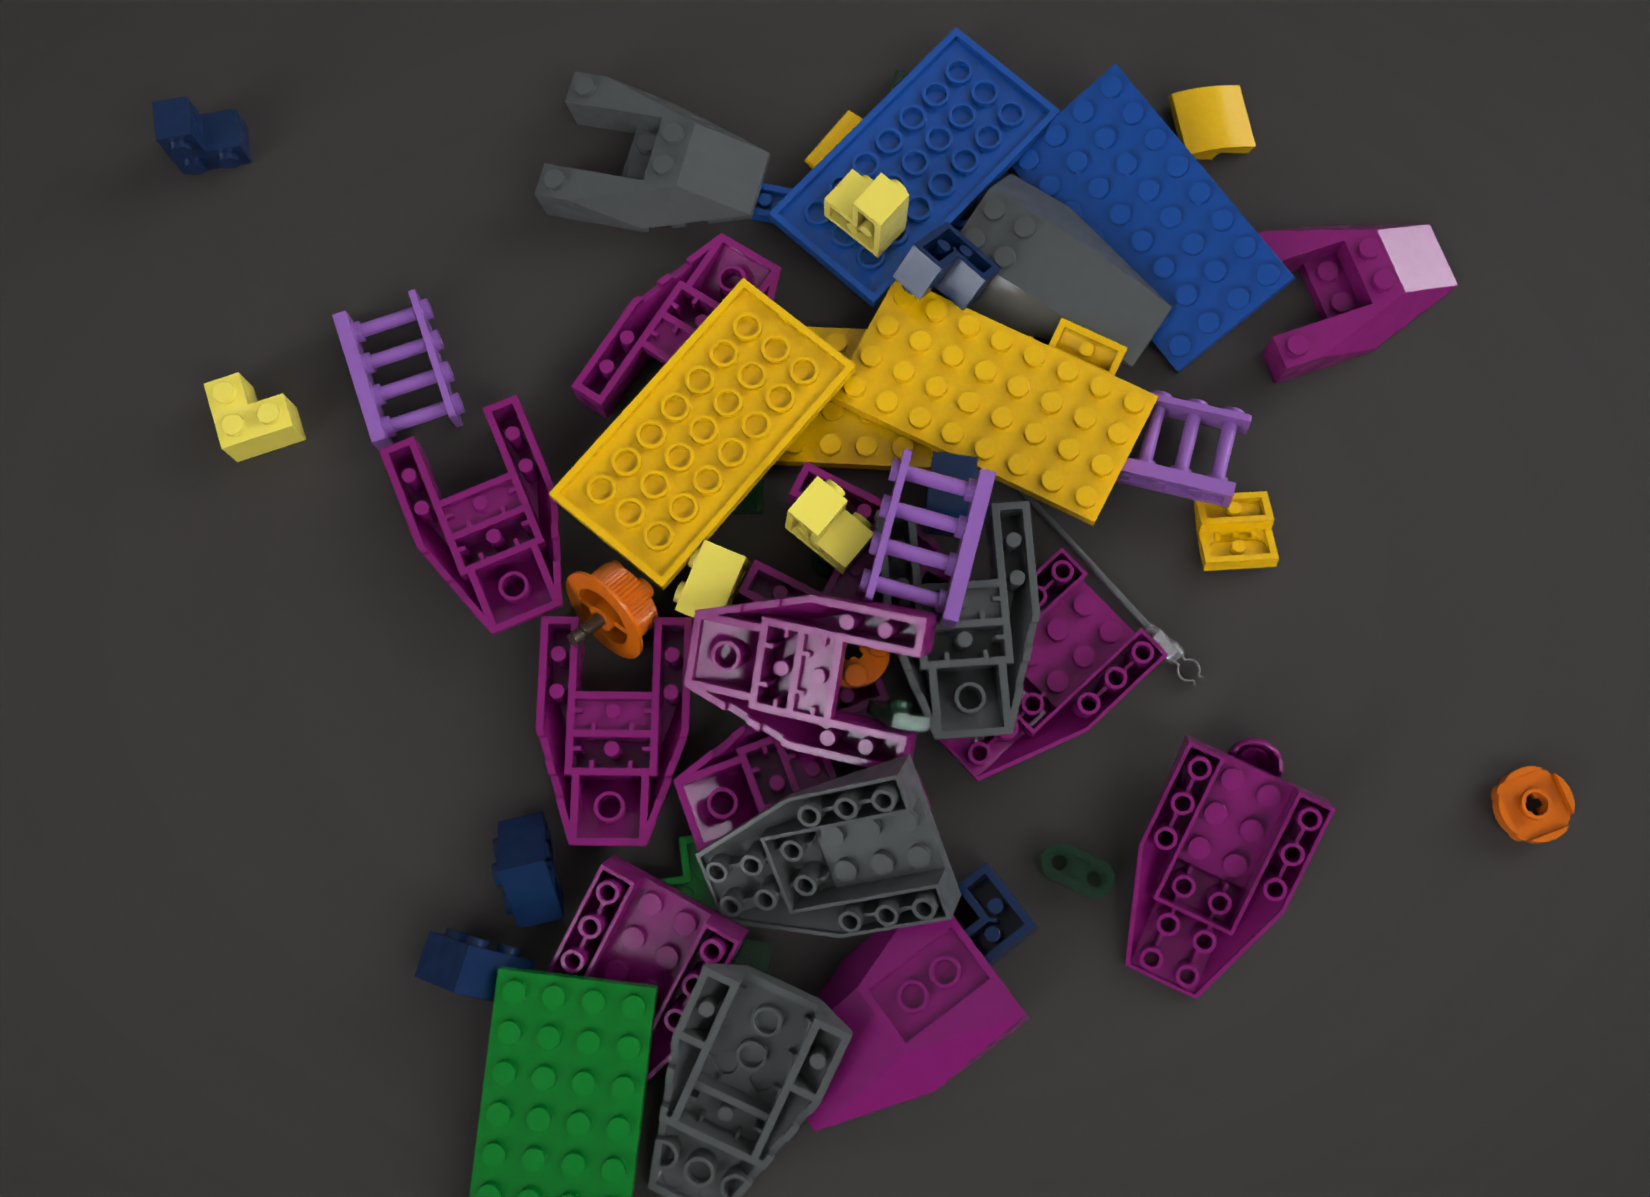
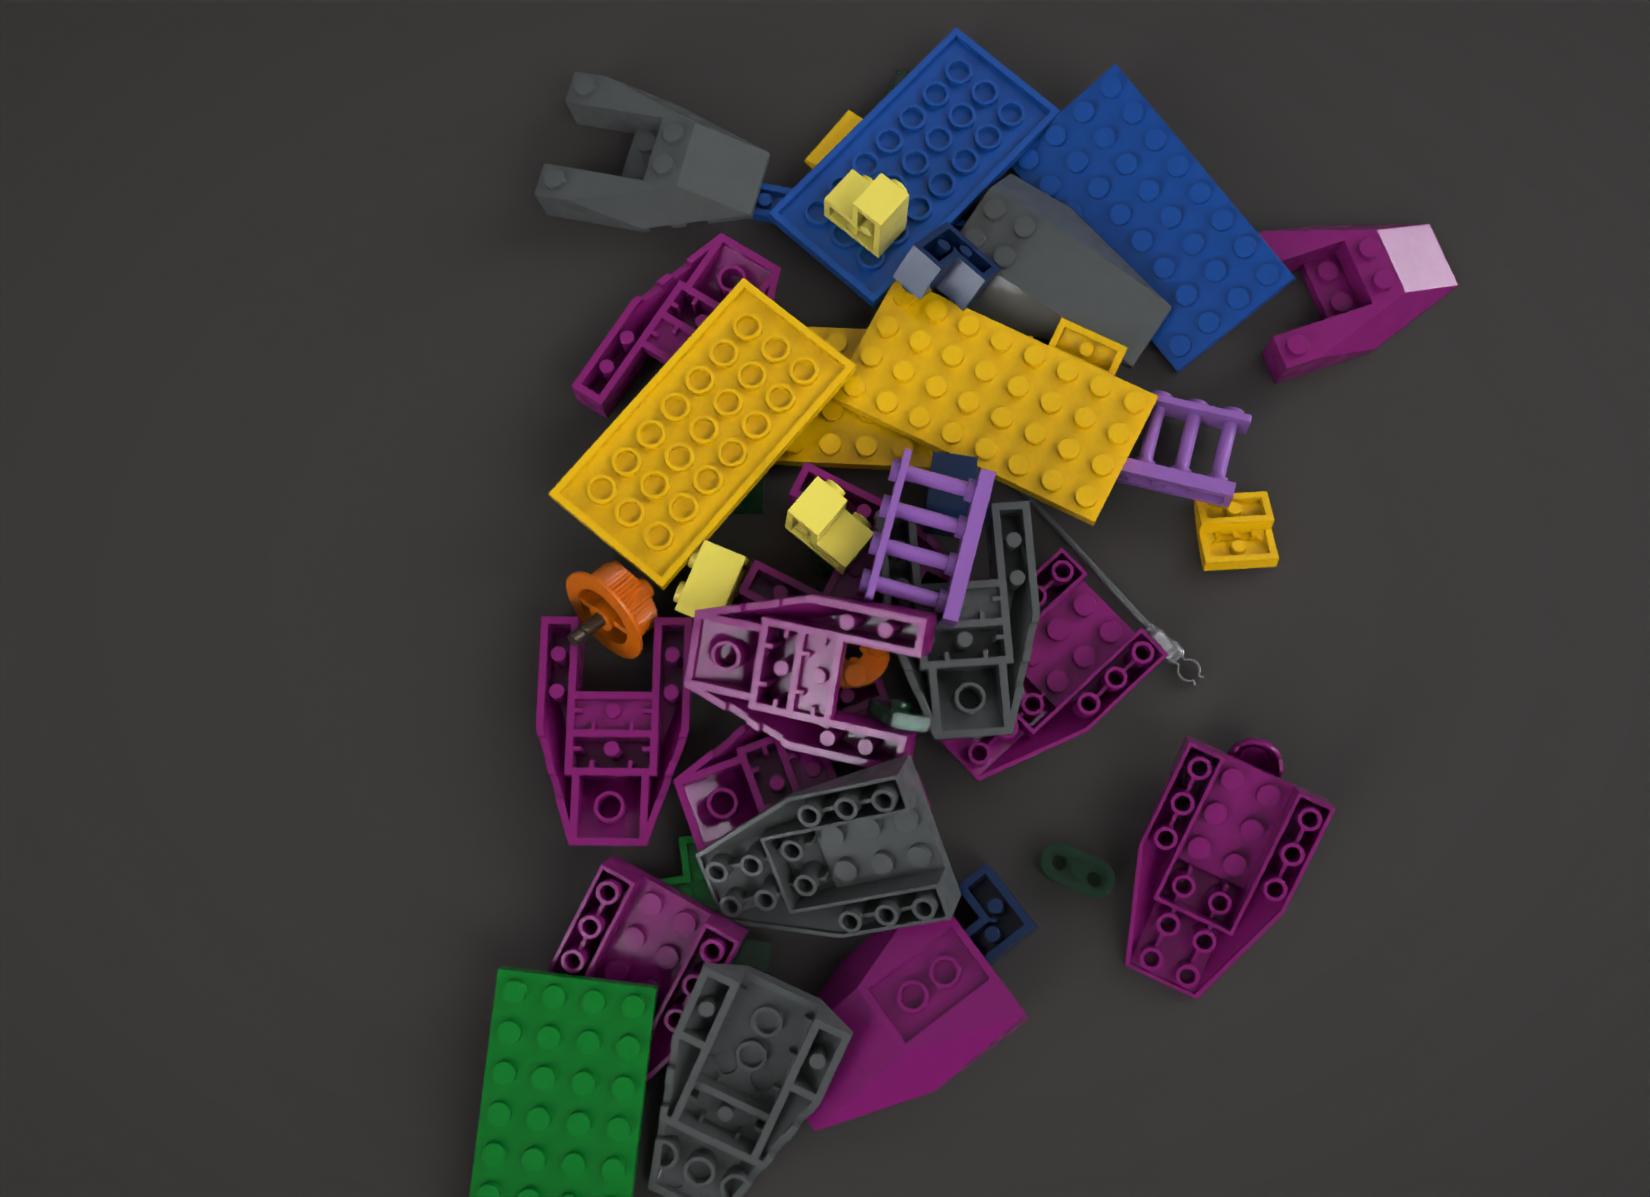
dark blue brick [152,96,252,175] -> none
light yellow brick [204,372,306,462] -> none
medium lavender fence [332,289,465,451] -> none
magenta wedge [379,394,563,635] -> none
dark blue brick [414,927,534,1002] -> none
dark blue brick [492,811,564,929] -> none
yellow slope [1168,85,1256,160] -> none
orange plate [1491,766,1575,844] -> none

